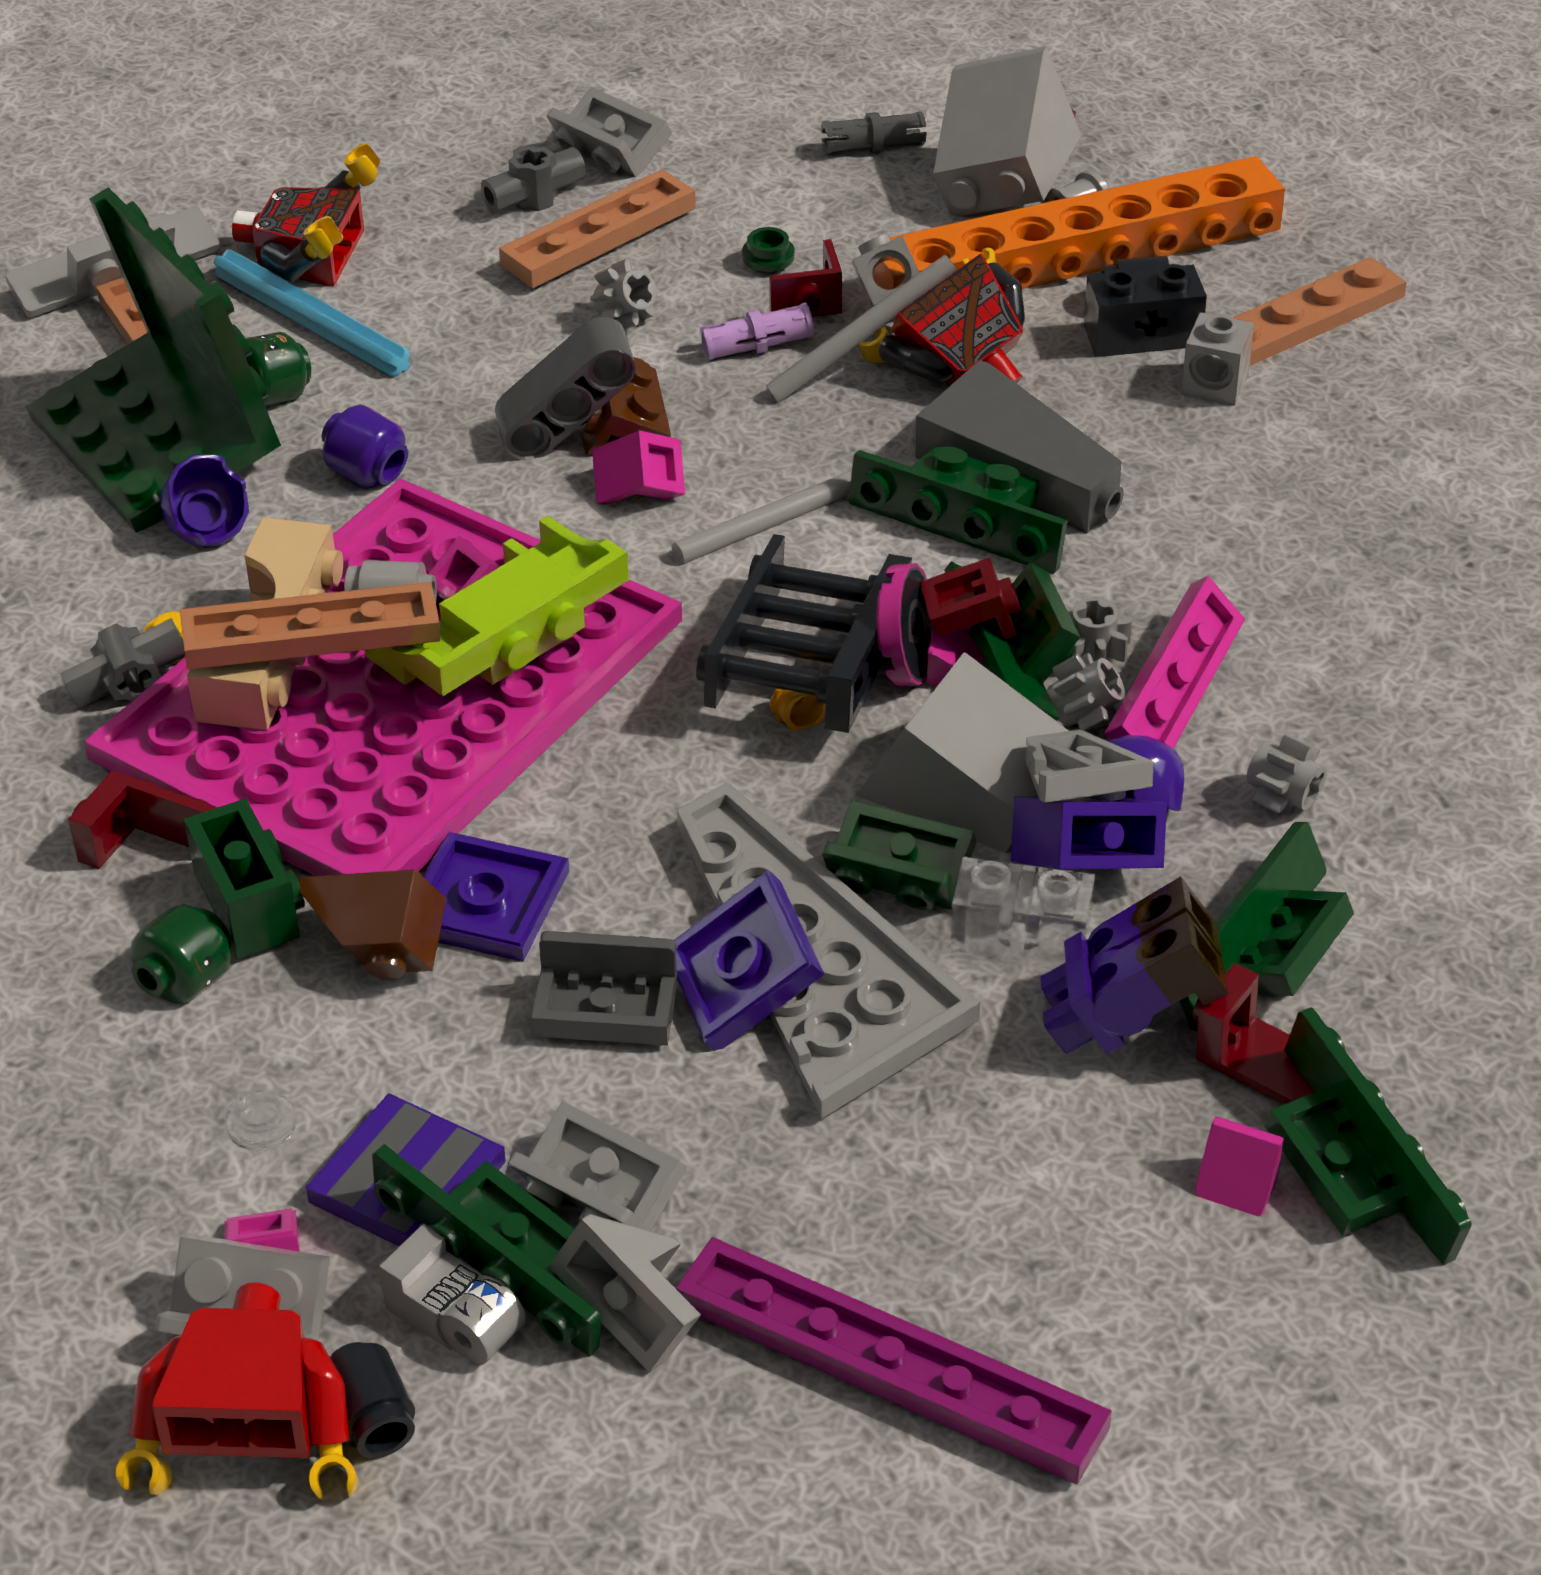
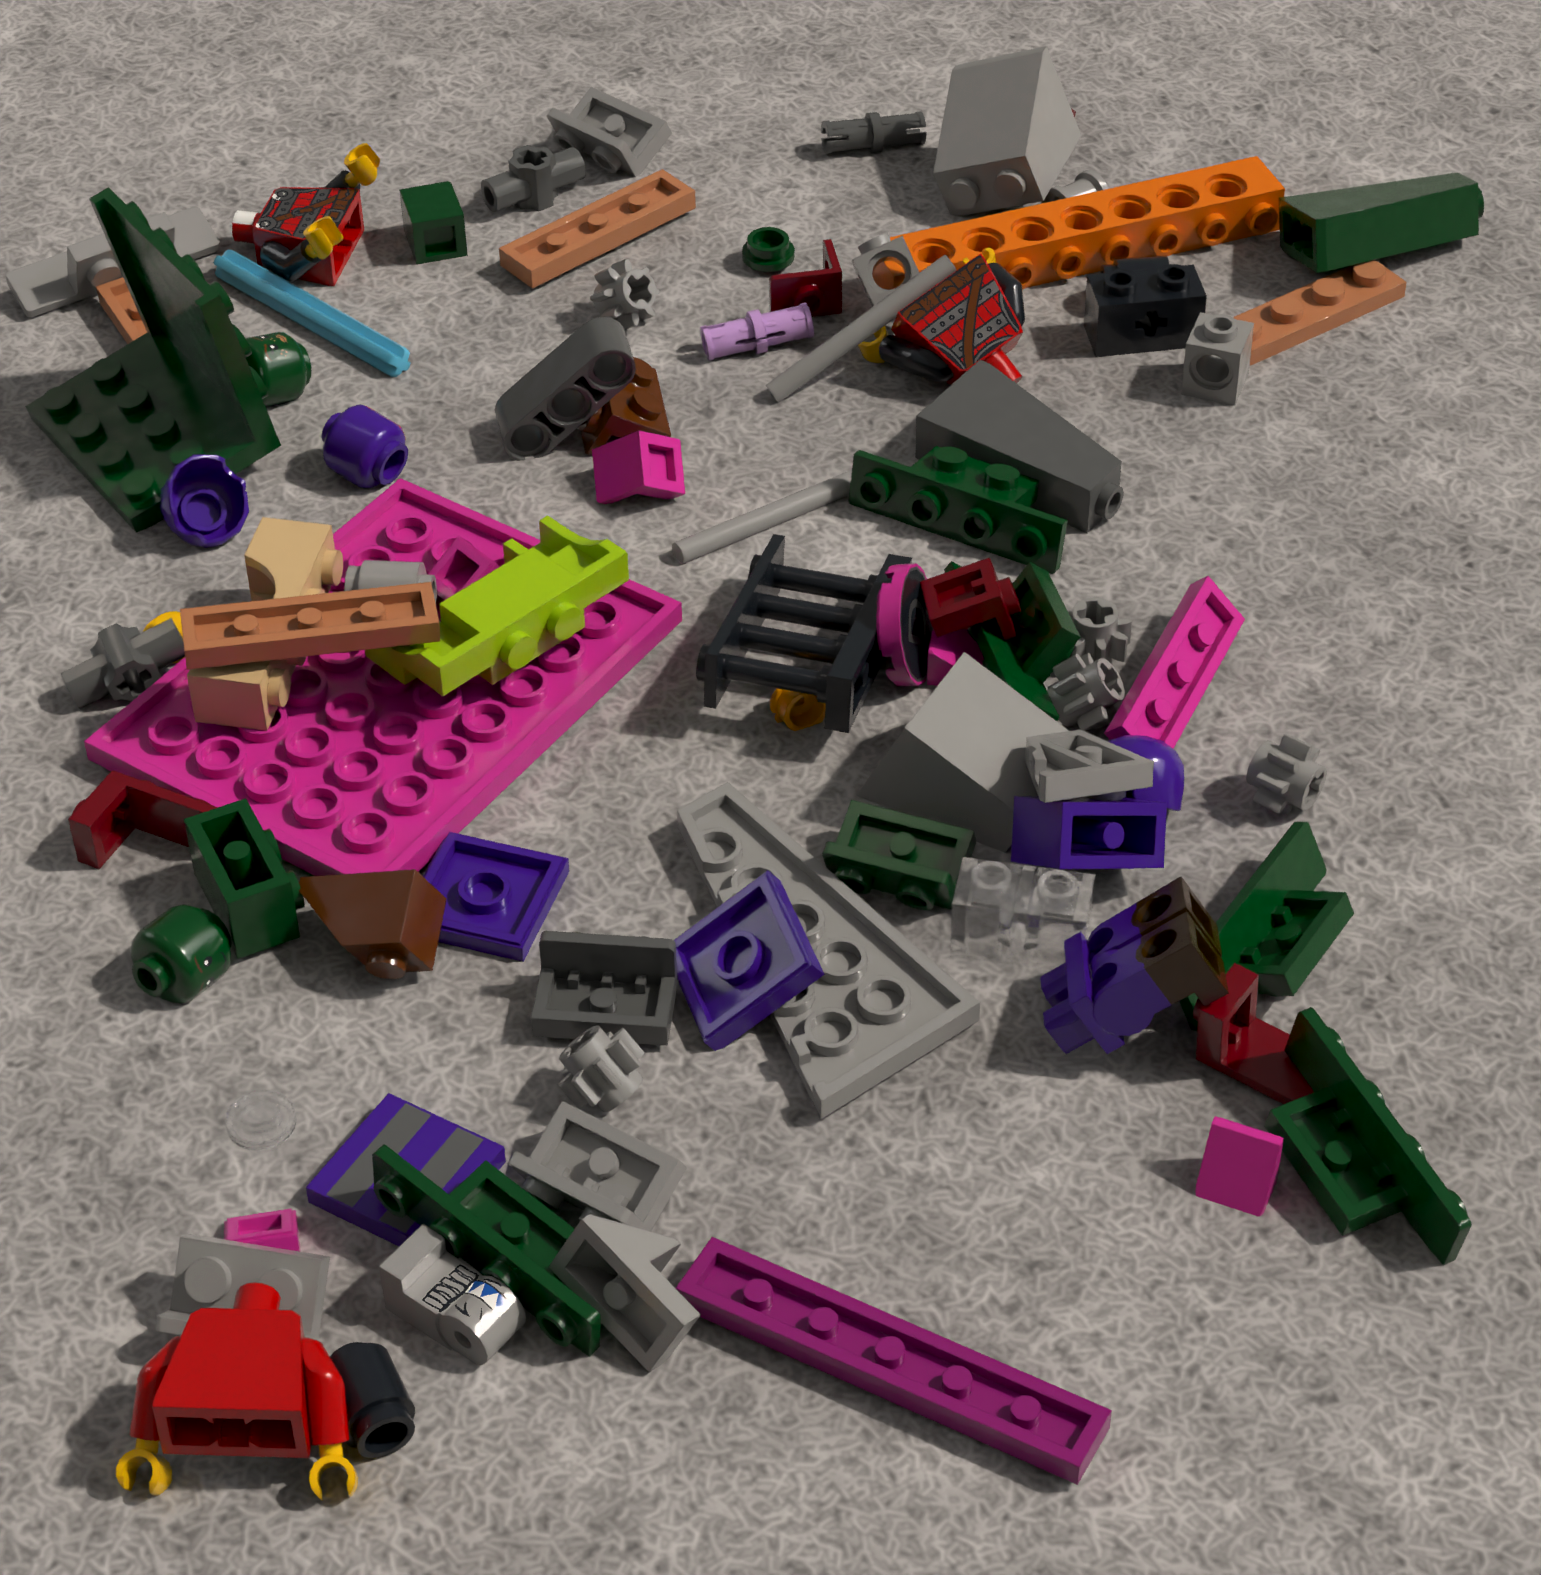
none -> dark green panel [399,181,468,265]
none -> light grey gear [558,1025,644,1112]
none -> dark green slope [1279,172,1484,273]

